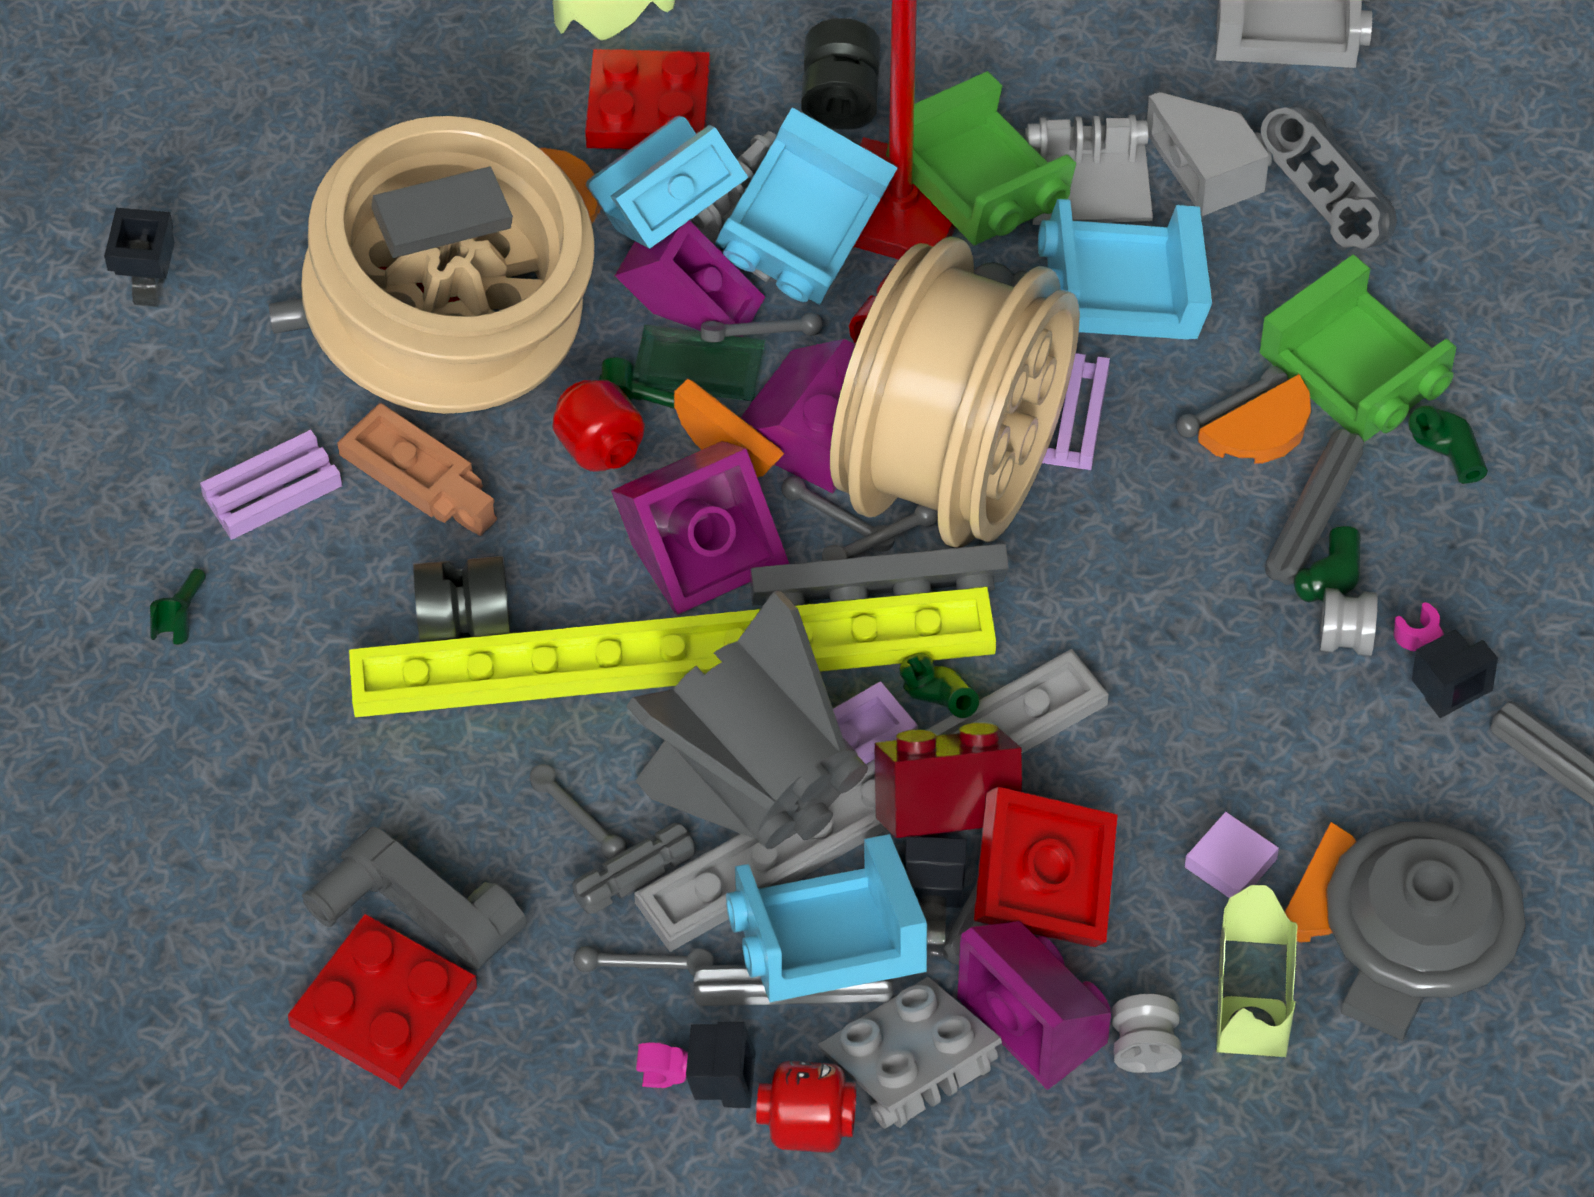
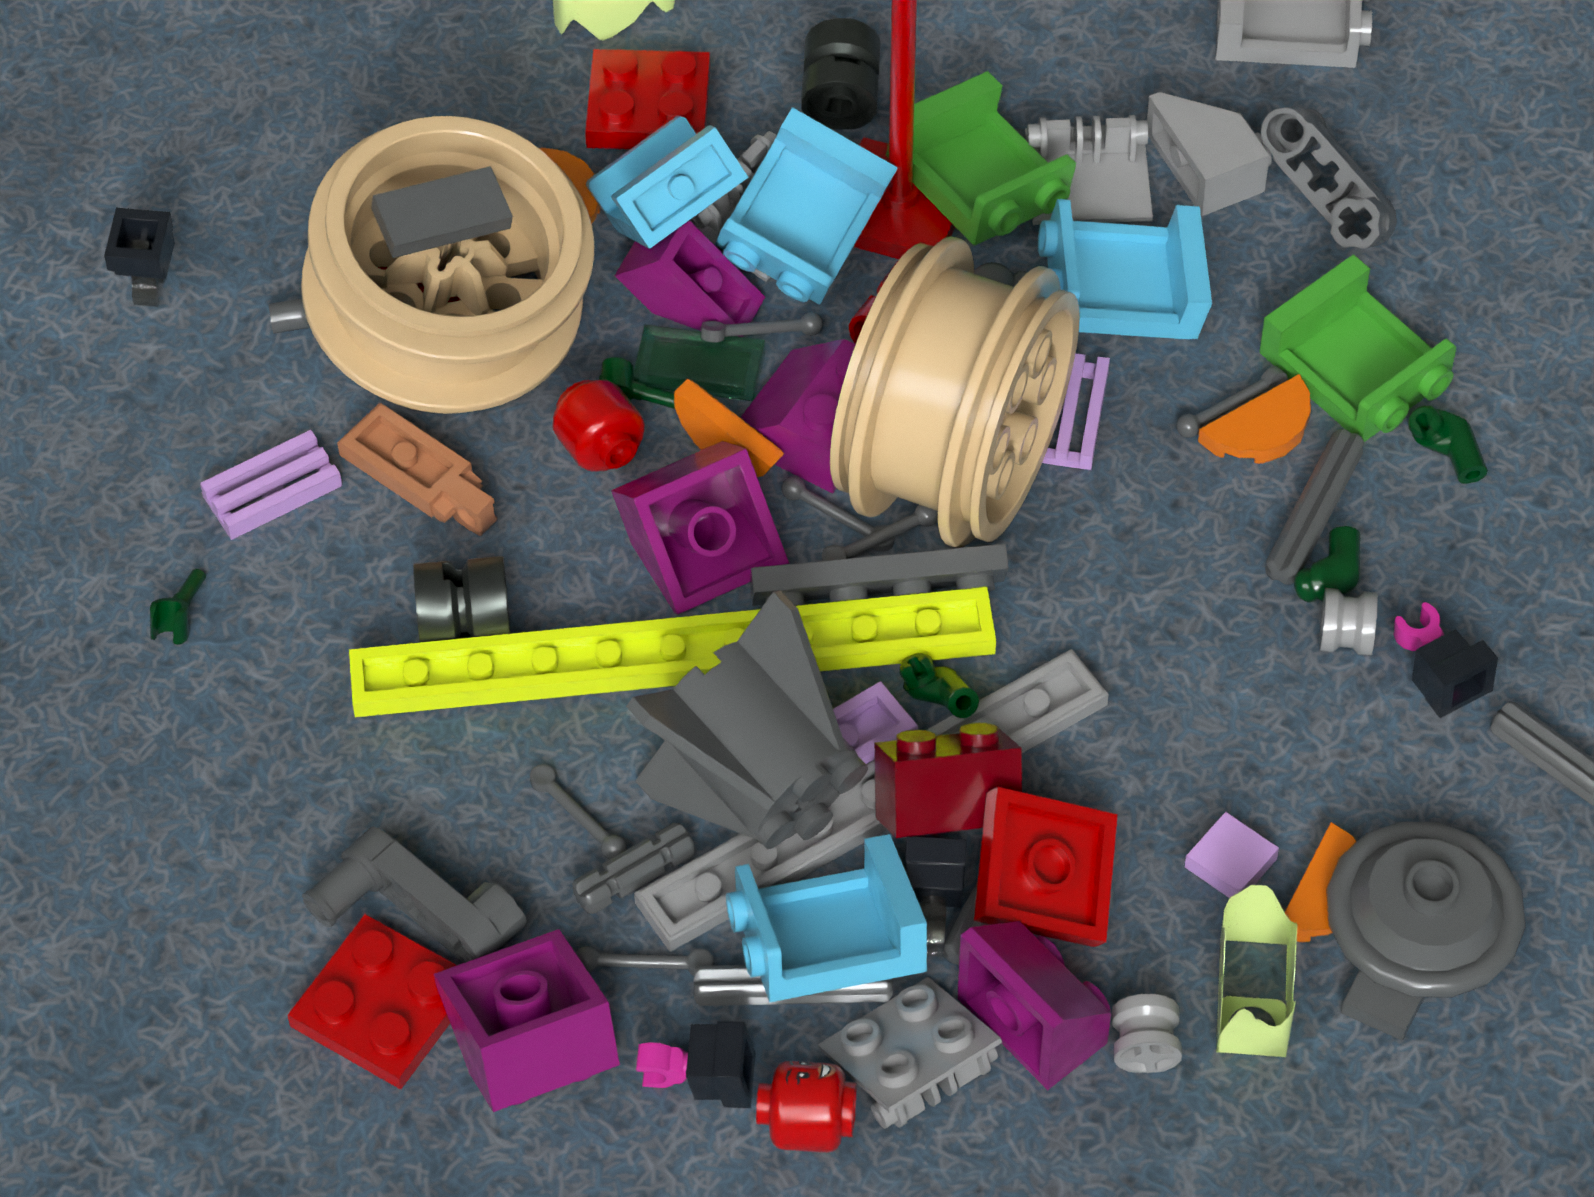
none -> magenta slope [434,929,620,1112]

